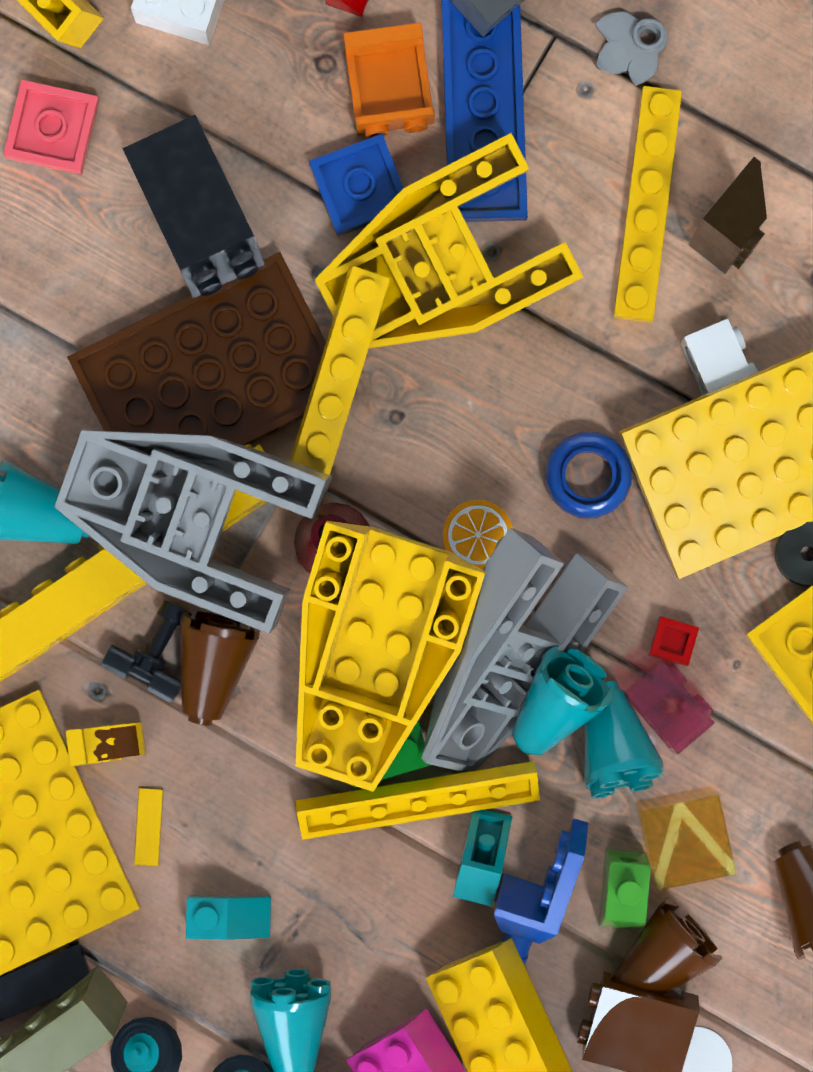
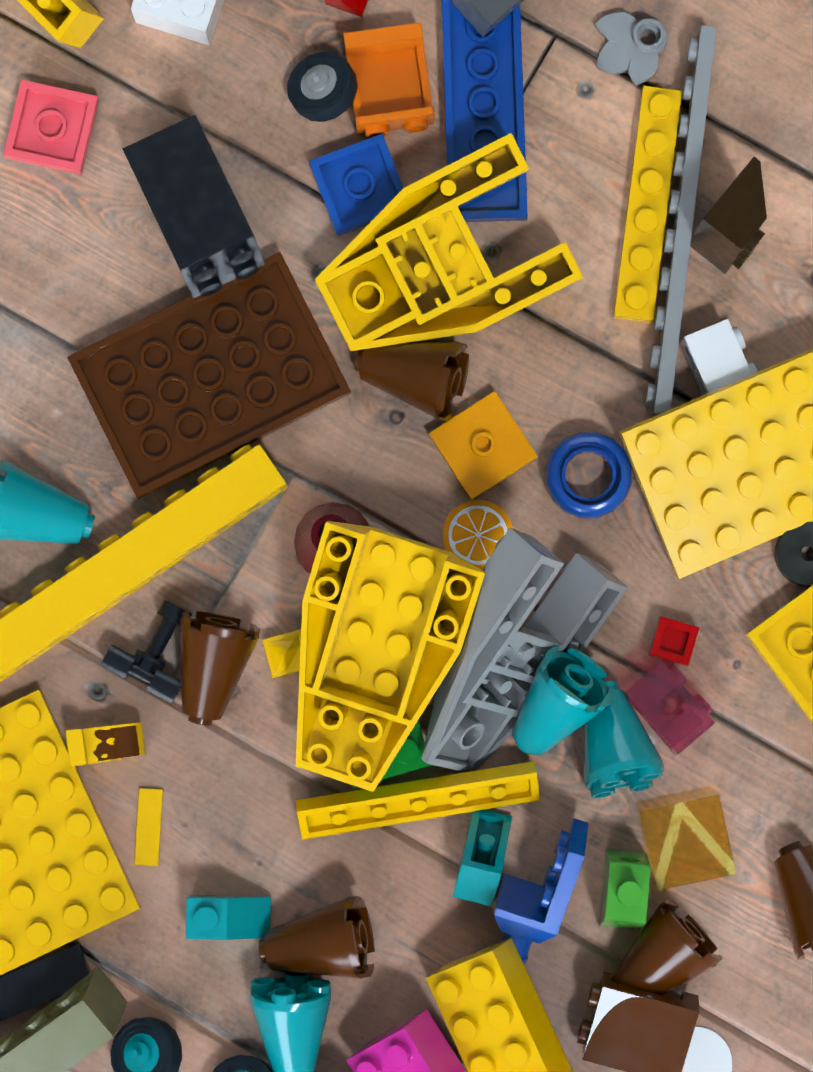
light grey wedge [54,430,332,633] -> none
yellow plate [290,266,390,475] -> none
none -> reddish brown cone [259,896,375,979]
none -> yellow tile [262,629,301,679]
none -> black wheel [287,51,358,122]
none -> reddish brown cone [355,342,469,421]
none -> light orange plate [428,391,538,501]
none -> light grey plate [645,25,717,418]

